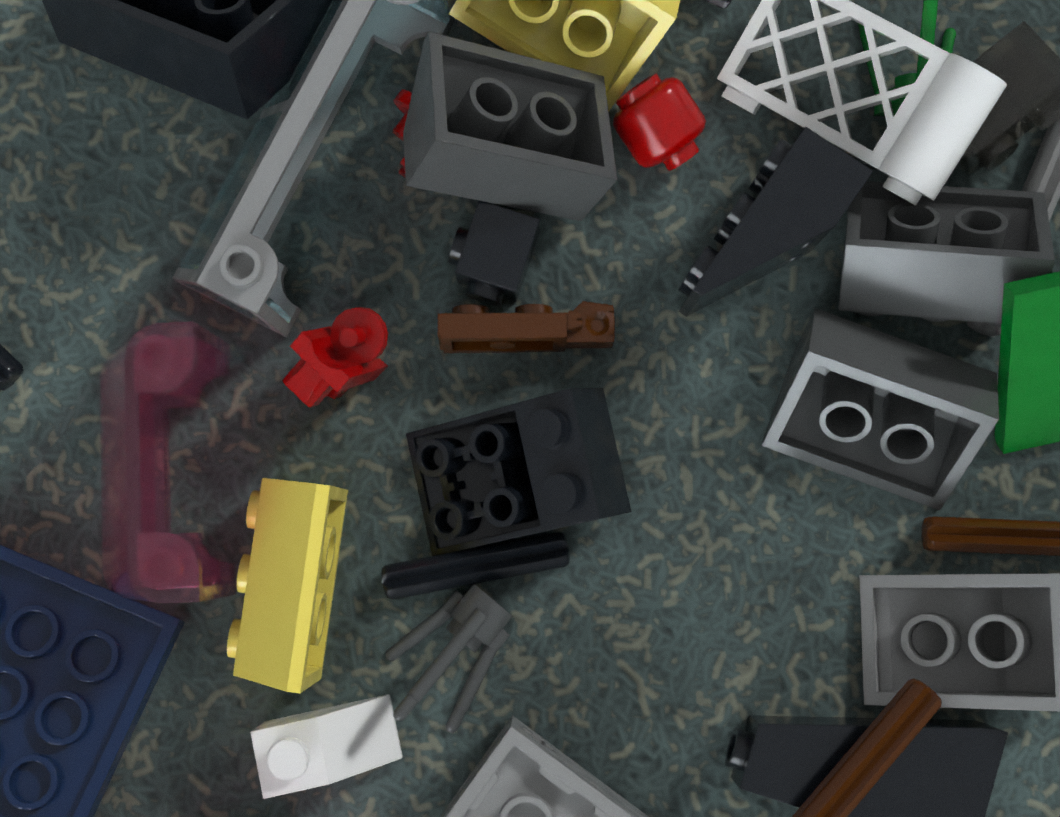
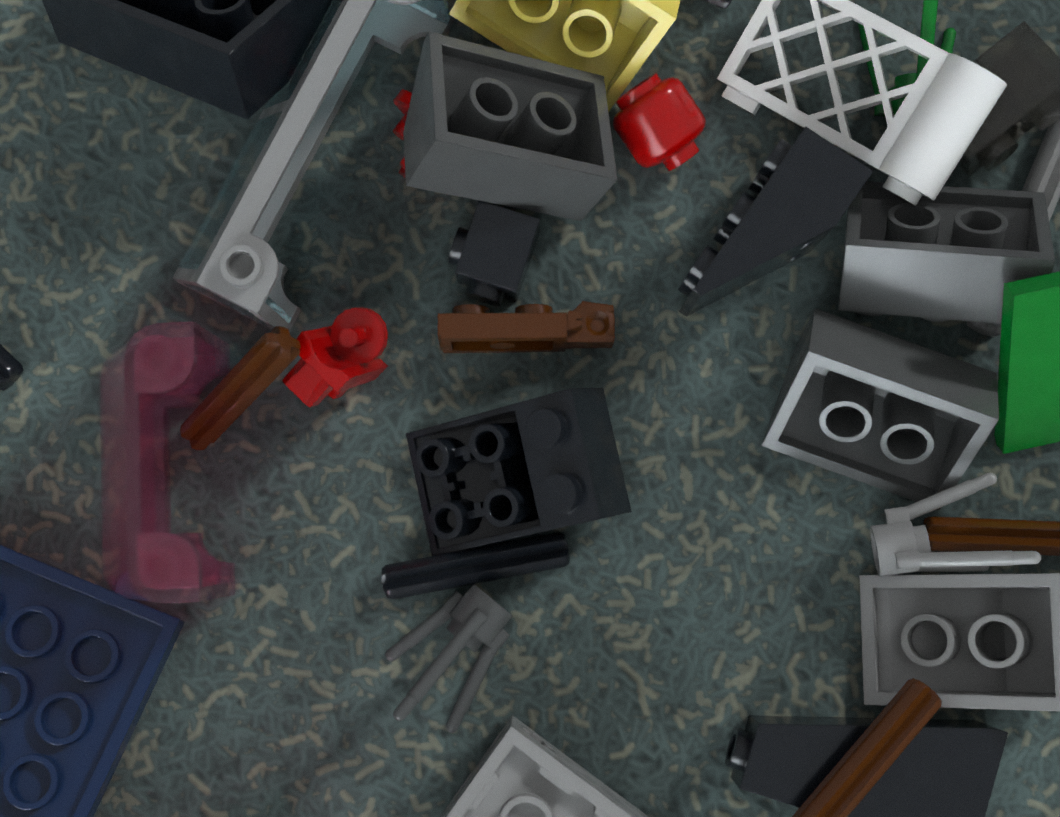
light yellow slope [227,478,348,694] -> none
white slope [250,694,403,799] -> none
none -> reddish brown axle [180,326,301,450]
none -> light grey plant [870,472,1041,577]

